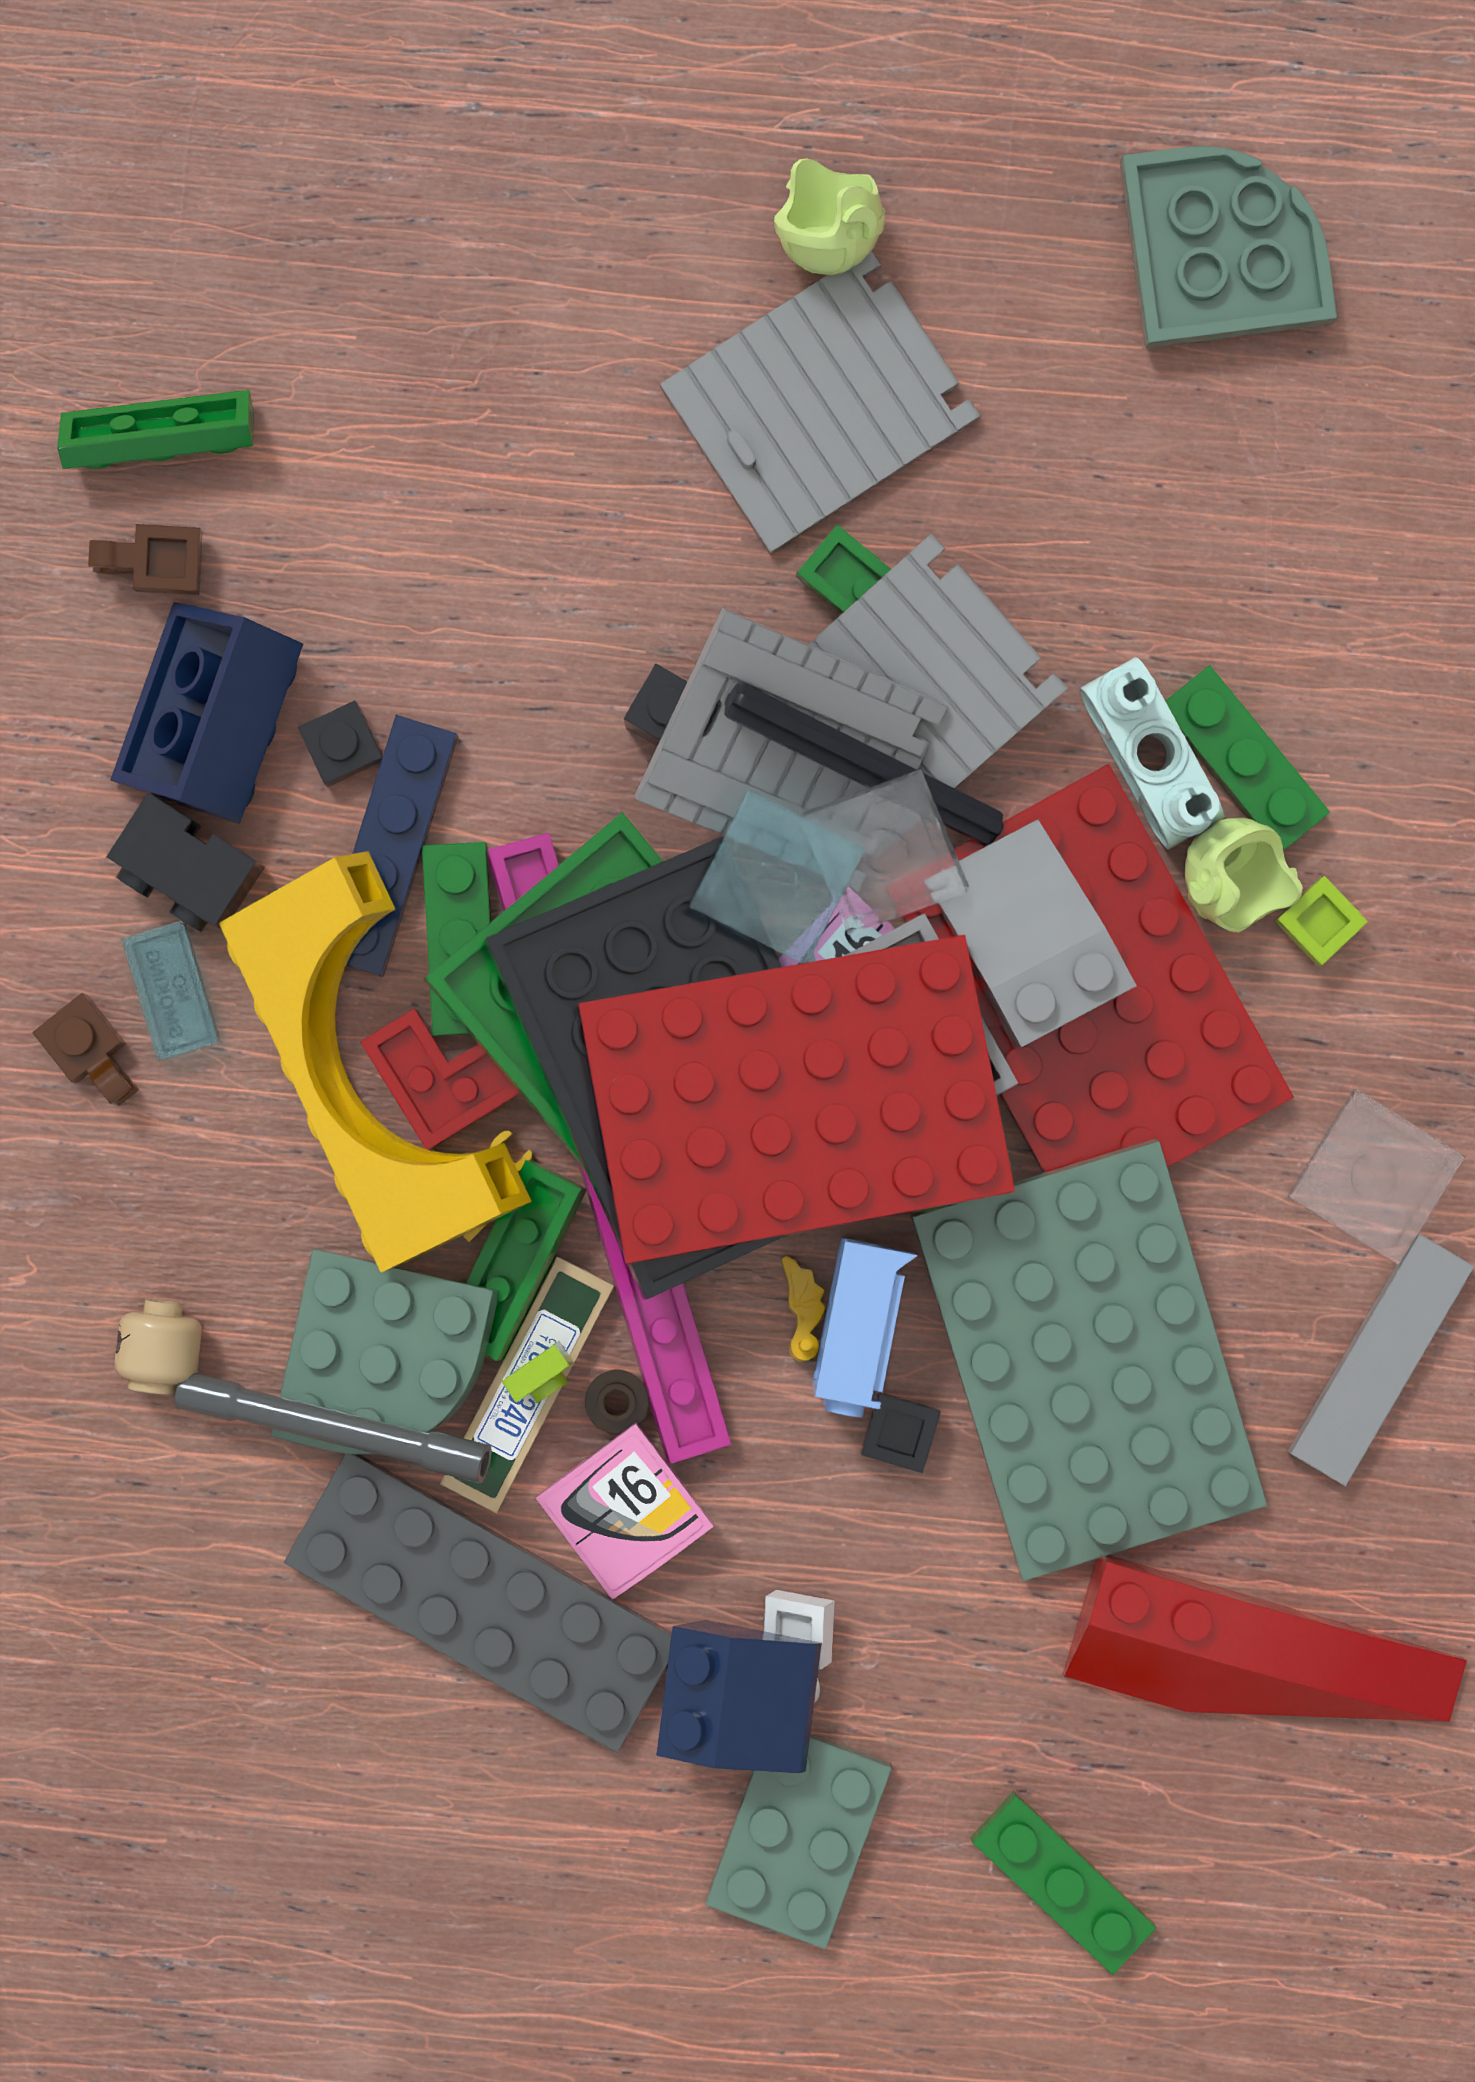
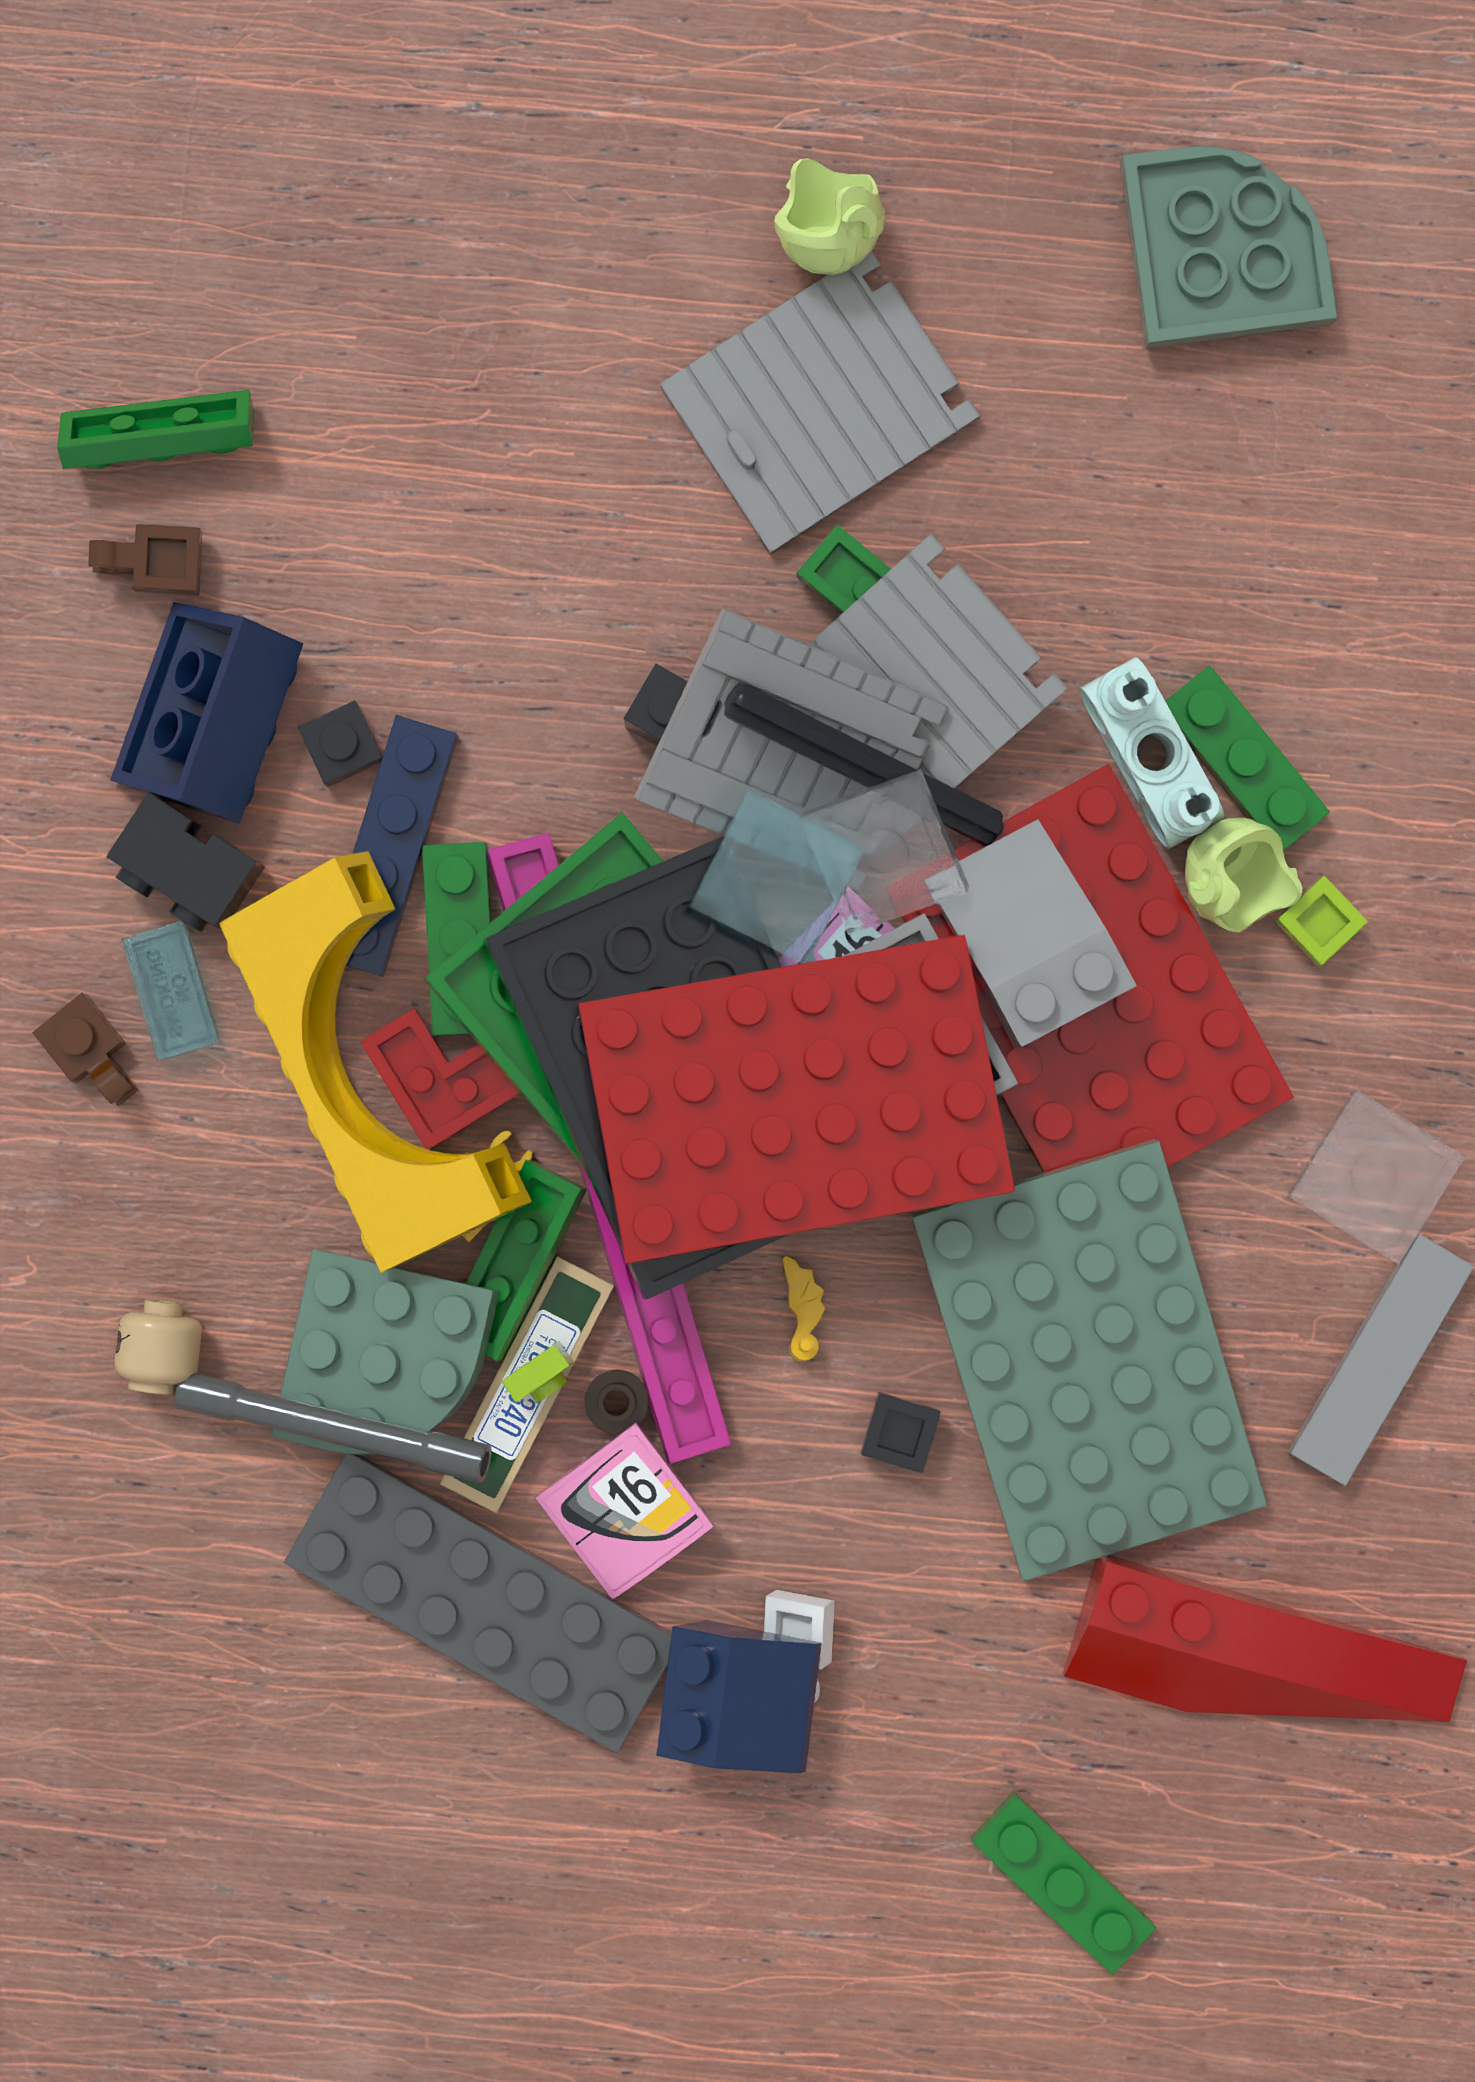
sand green plate [705,1733,892,1950] -> none
light blue window [812,1237,918,1417] -> none

